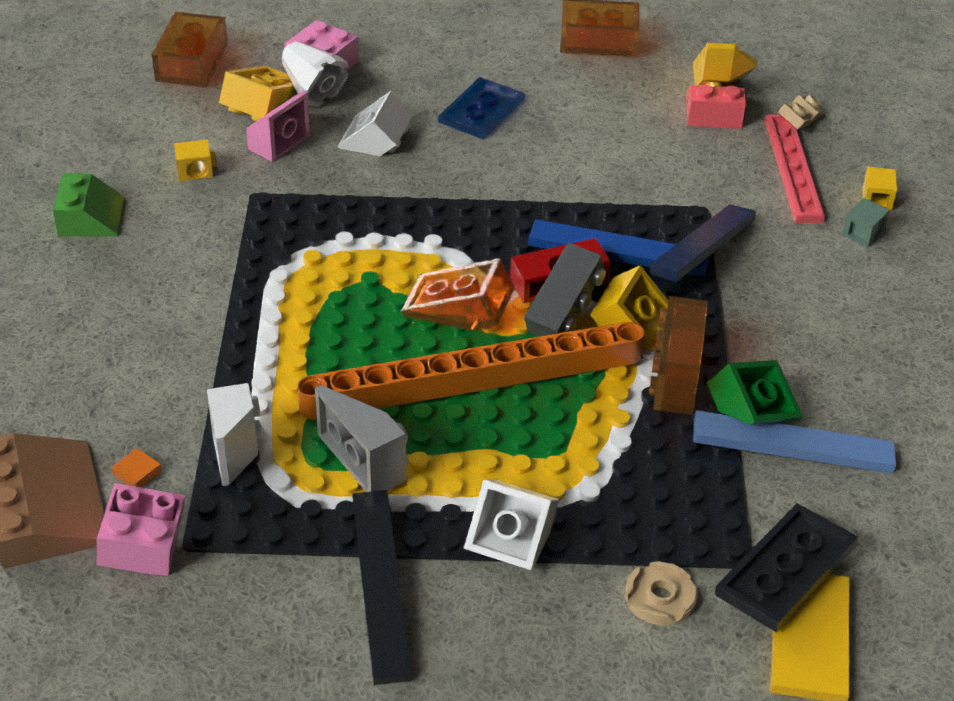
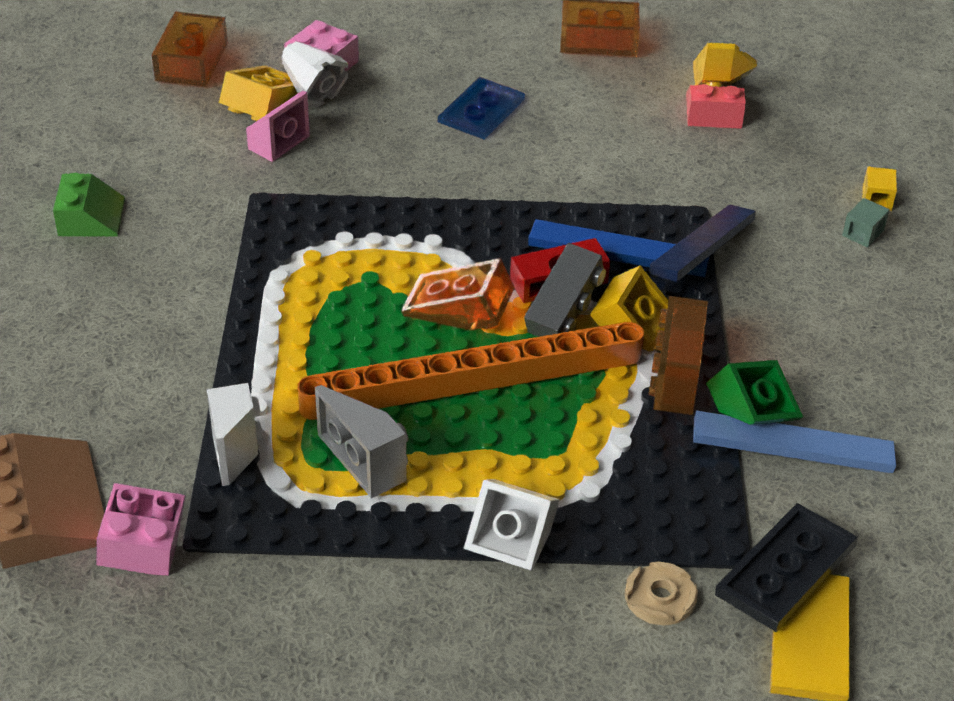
orange tile [112,448,162,488] -> none
yellow brick [174,140,217,181] -> none
white slope [337,91,413,156] -> none
black tile [352,490,411,685] -> none
coral tile [765,114,825,223] -> none
tan slope [778,94,824,129] -> none

